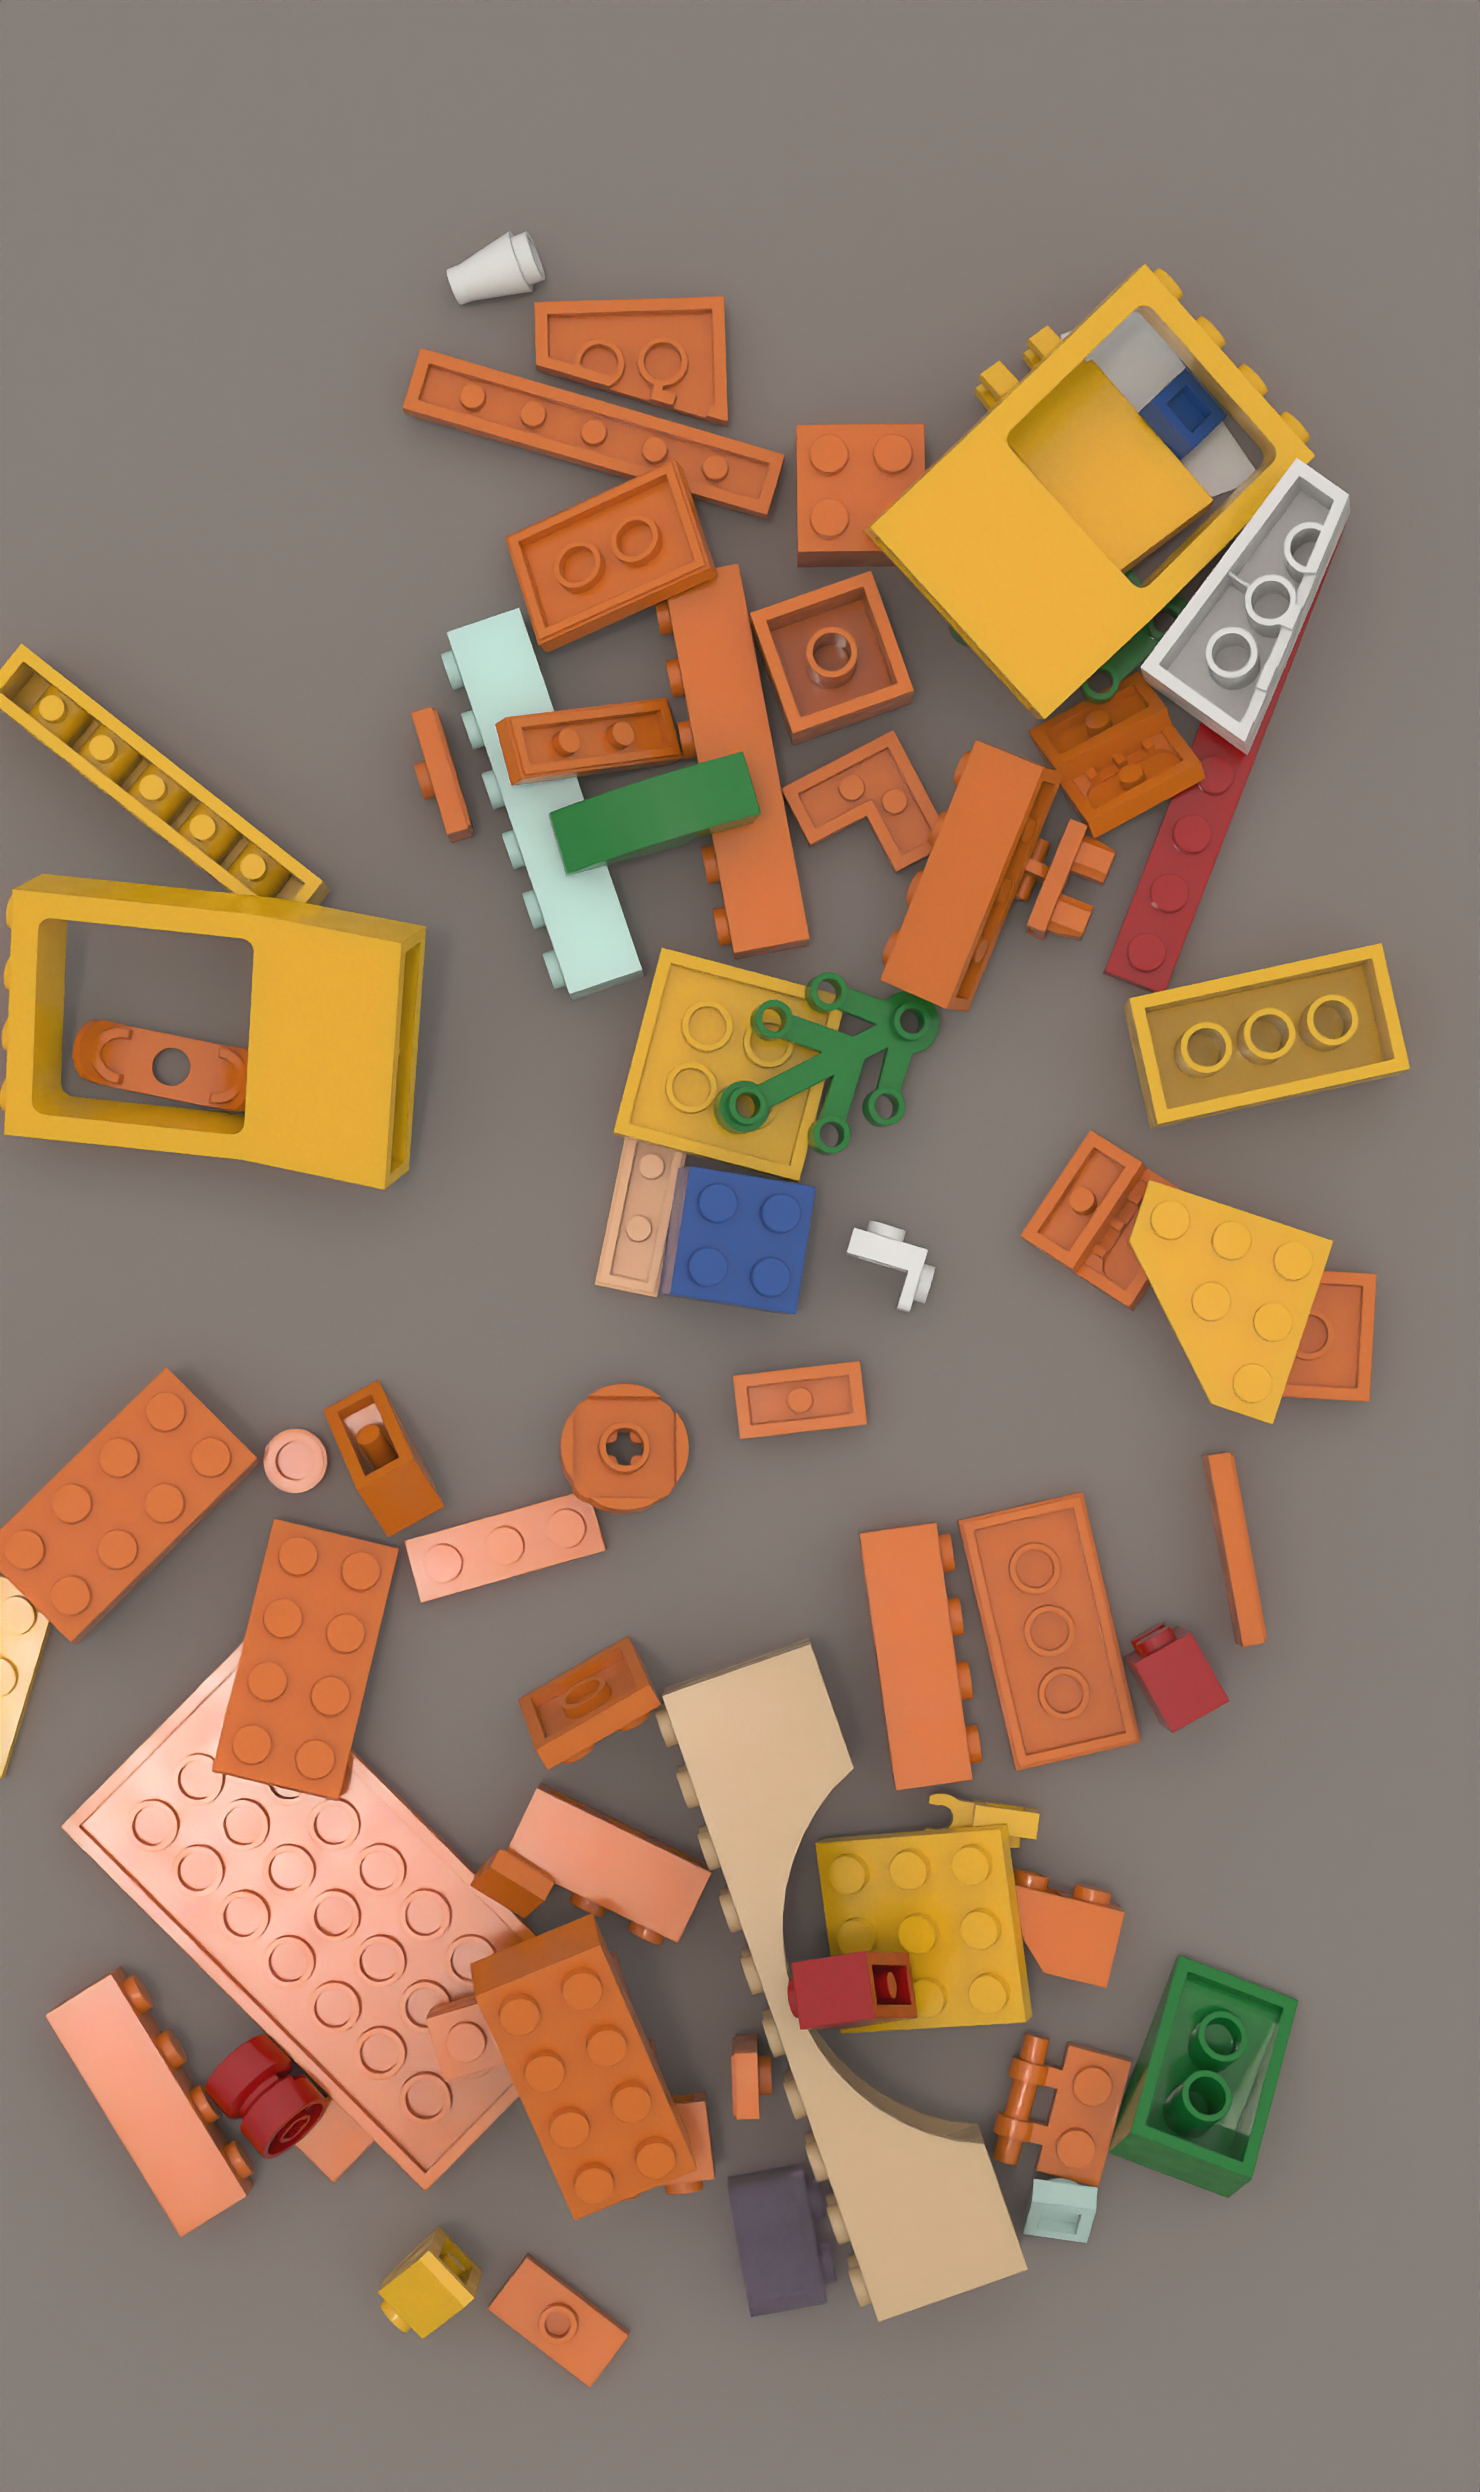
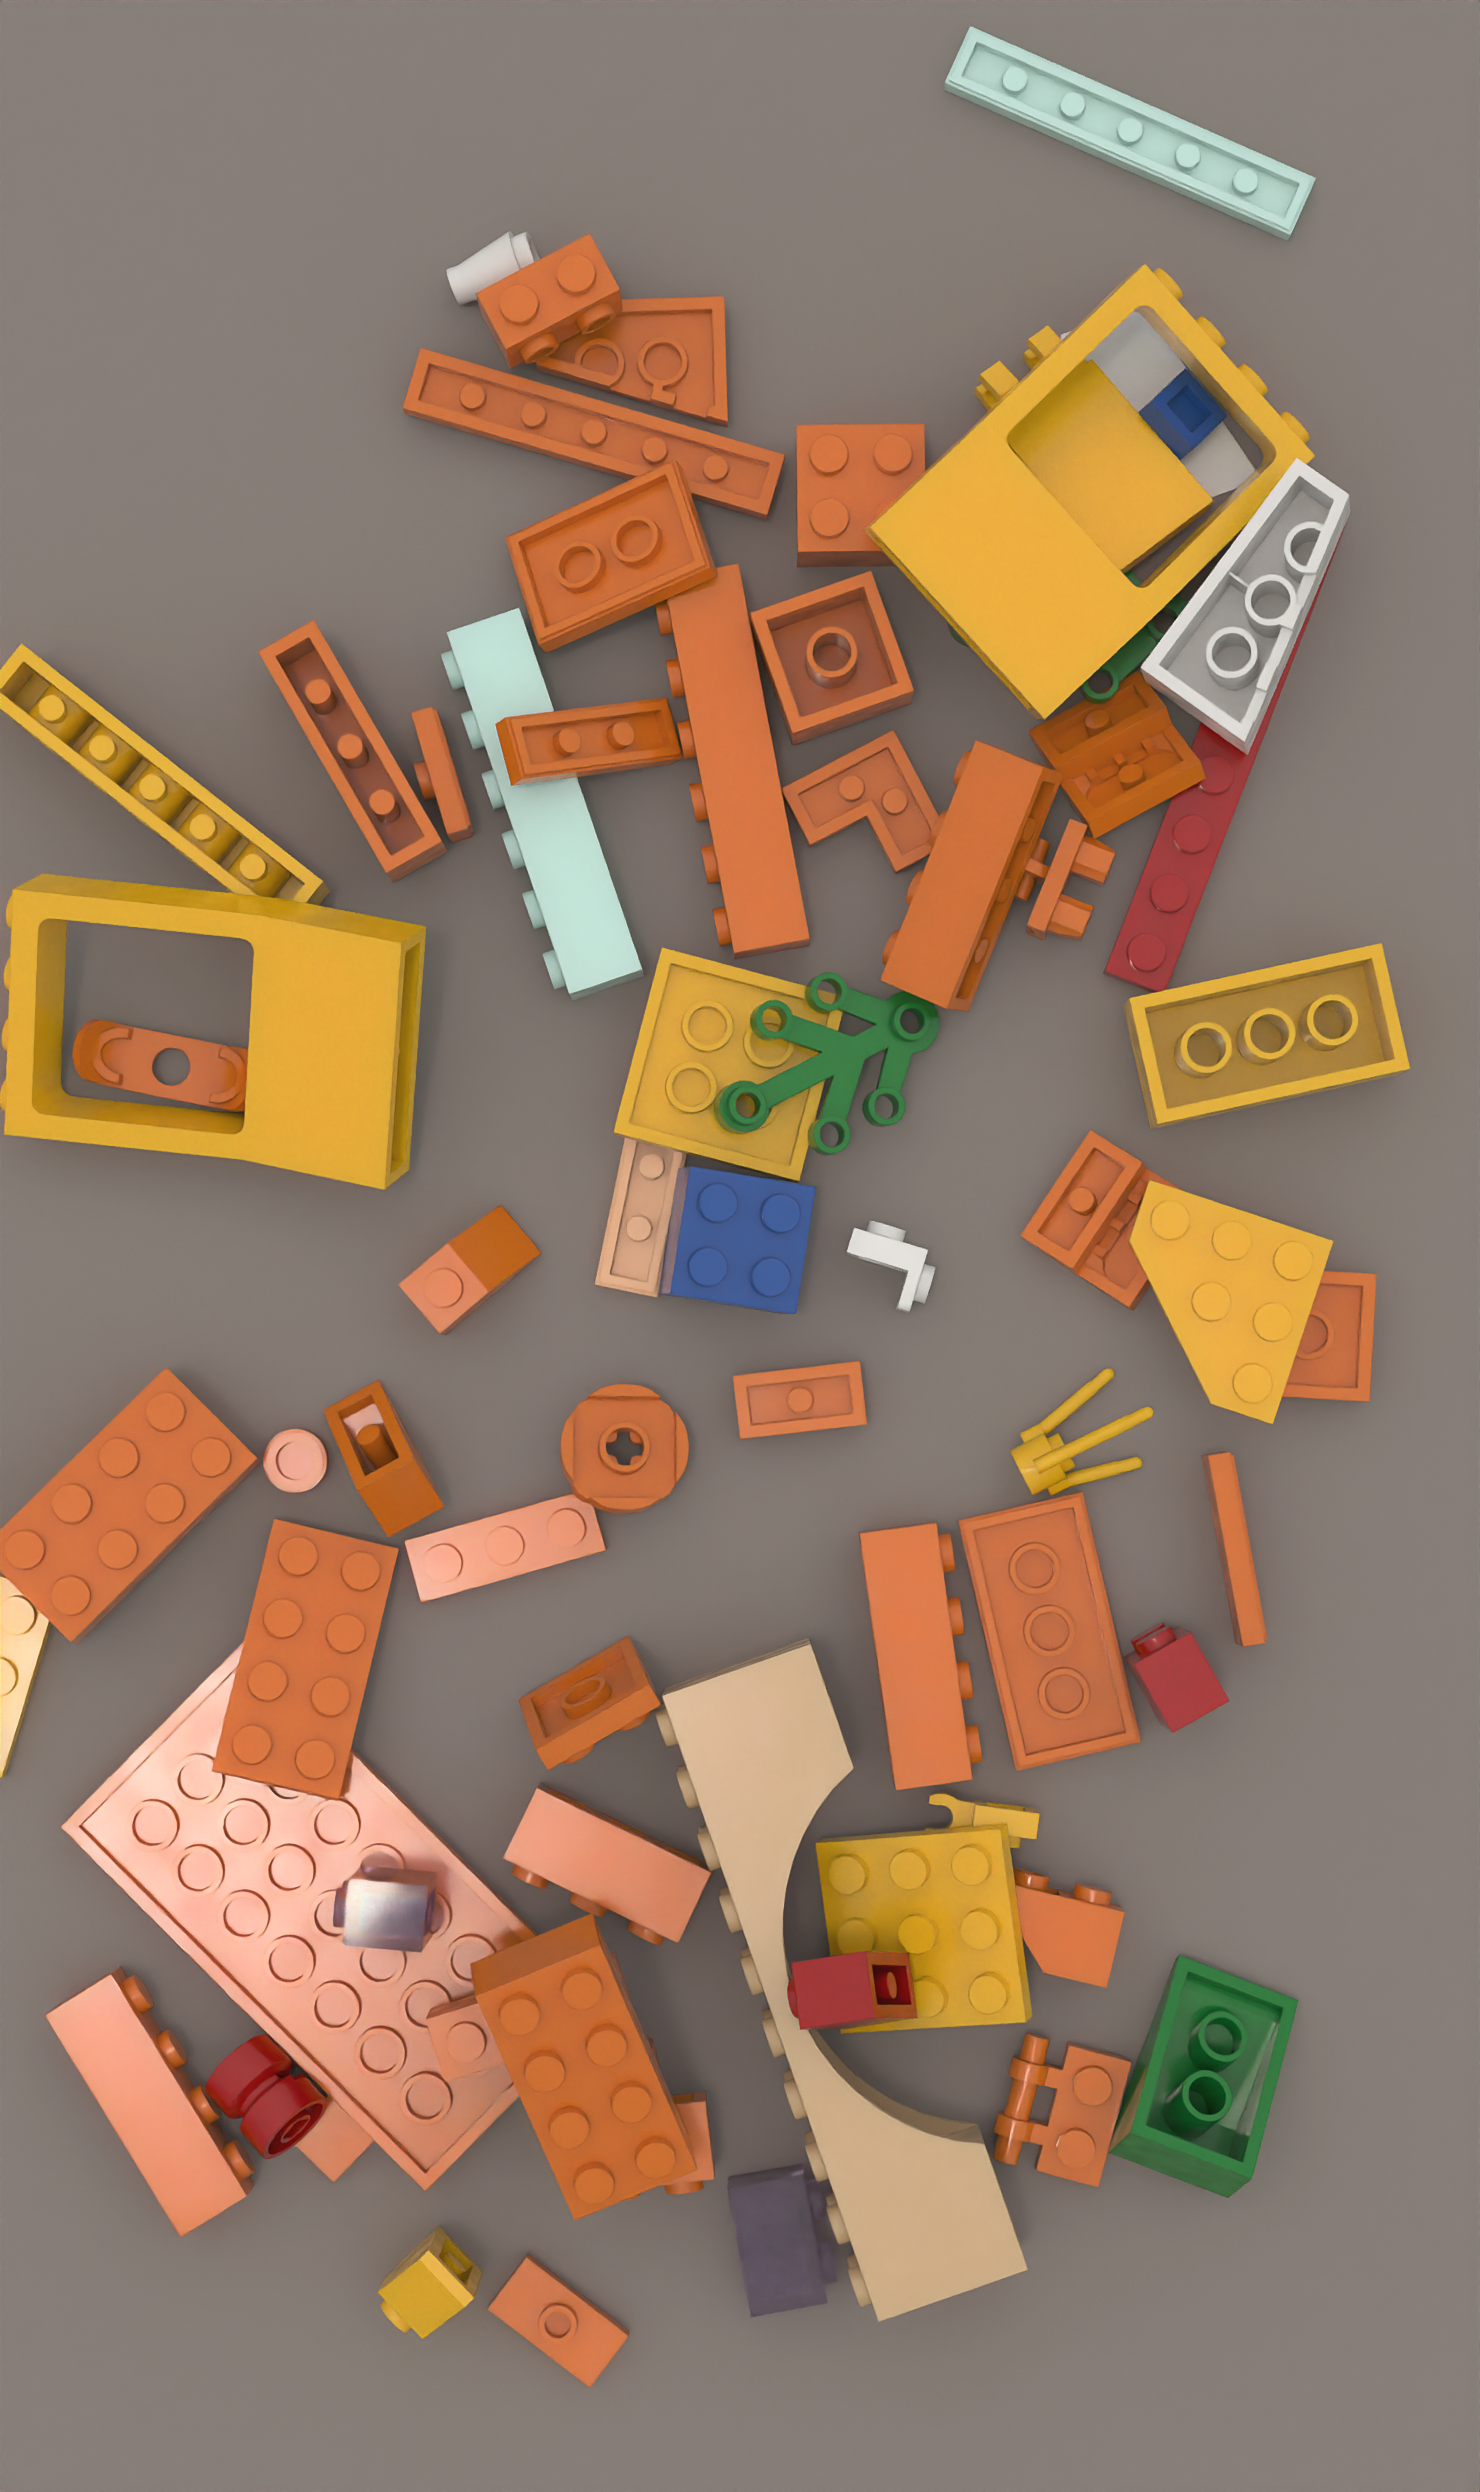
orange tile [470,1849,555,1918] -> none
green slope [548,751,761,876] -> none
orange plate [731,2034,772,2120] -> none
light aqua plate [1023,2178,1098,2243] -> none
none -> orange brick [258,620,448,883]
none -> brick [333,1865,438,1953]
none -> orange slope [398,1205,542,1335]
none -> orange brick [476,233,623,369]
none -> light aqua tile [944,26,1316,241]
none -> yellow plant [1010,1368,1154,1496]

